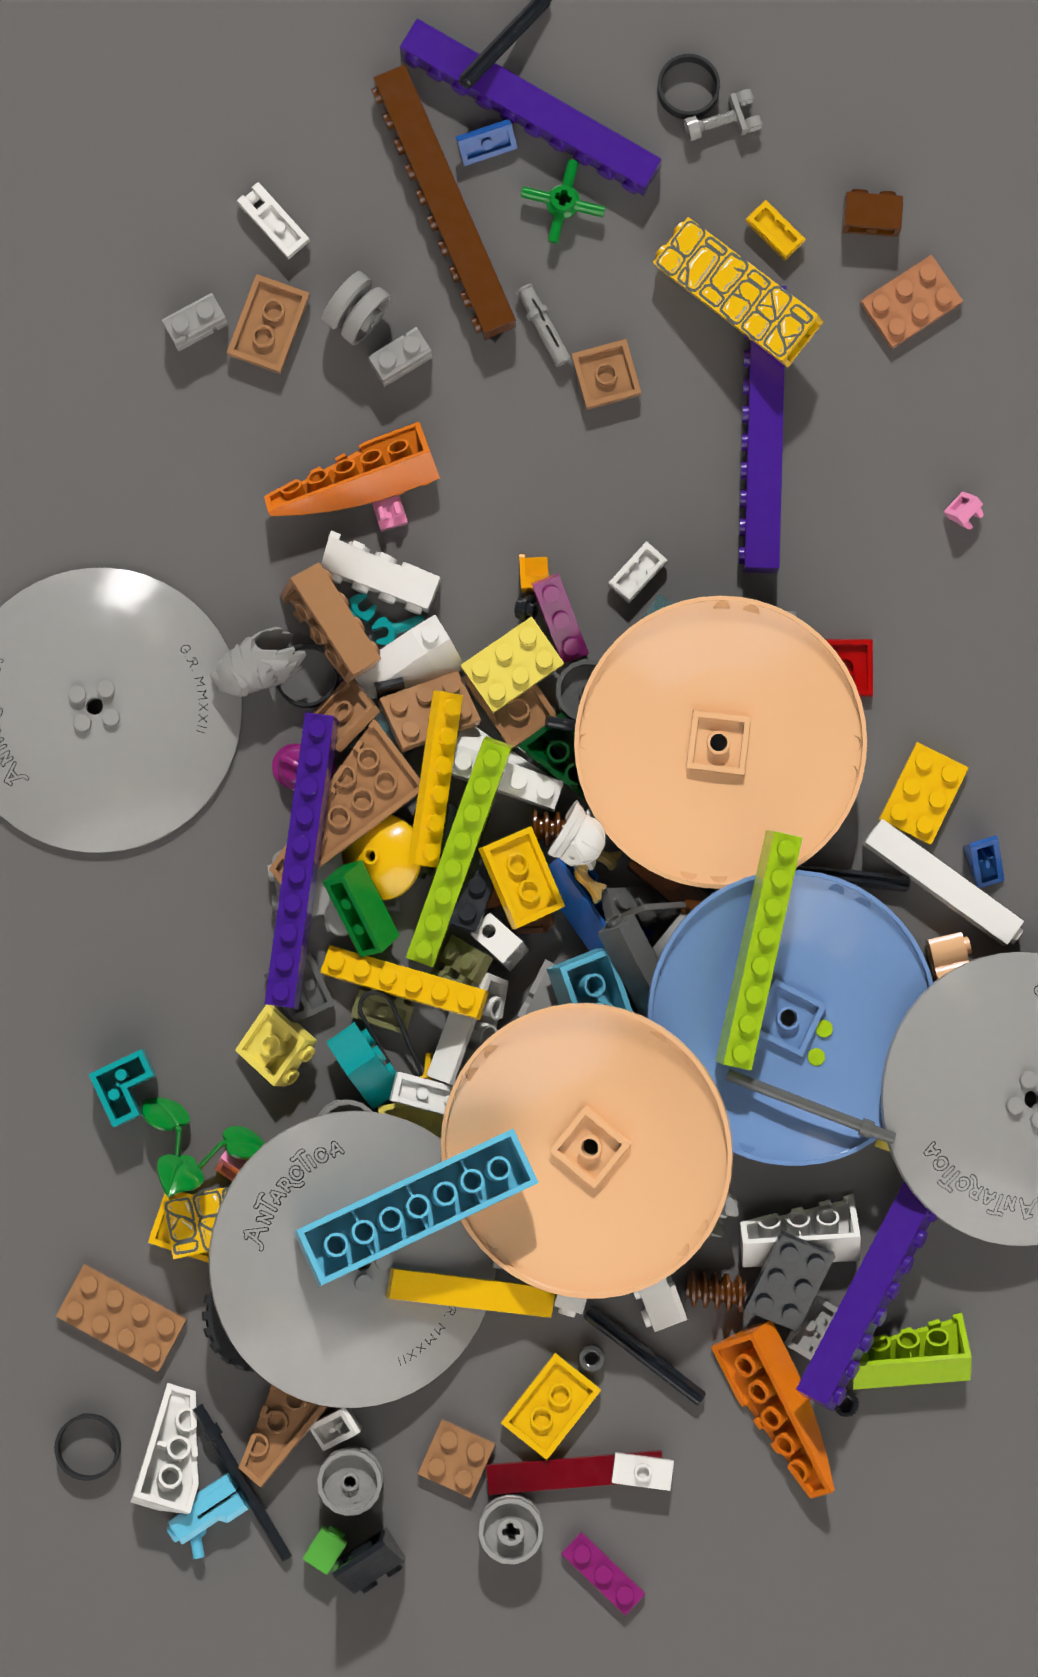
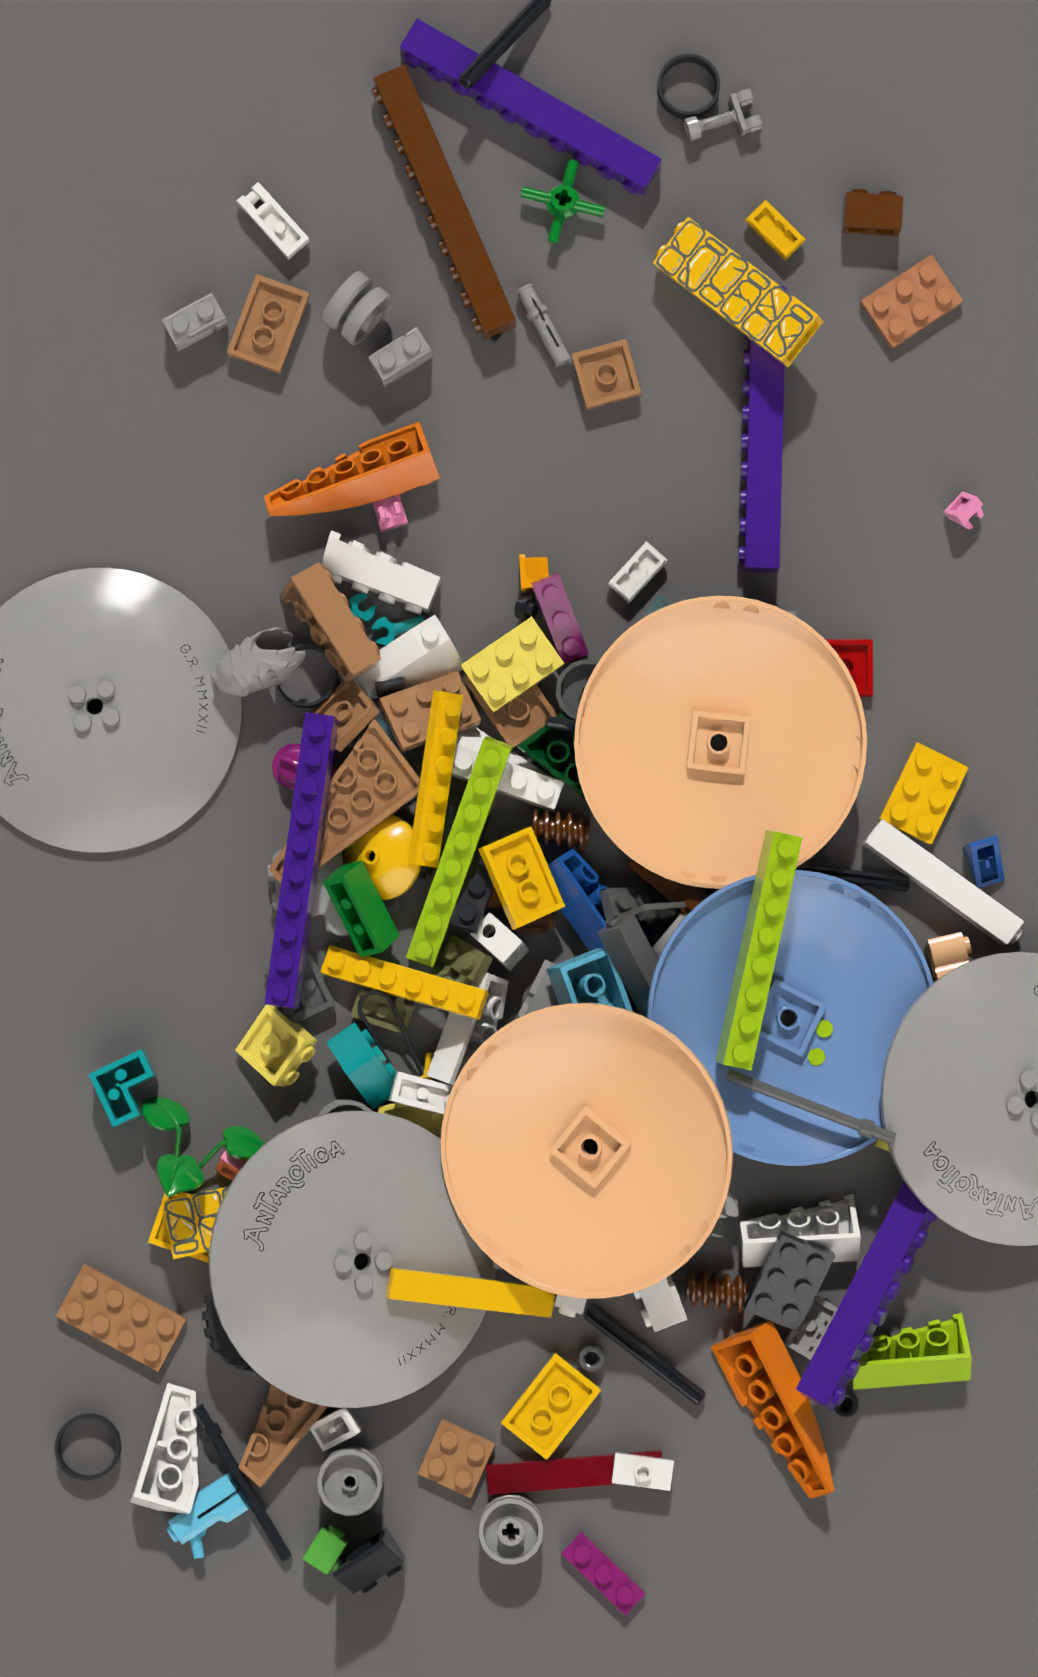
medium azure brick [293,1129,539,1287] -> none
blue plate [455,119,518,166] -> none
white helmet [548,800,622,904] -> none

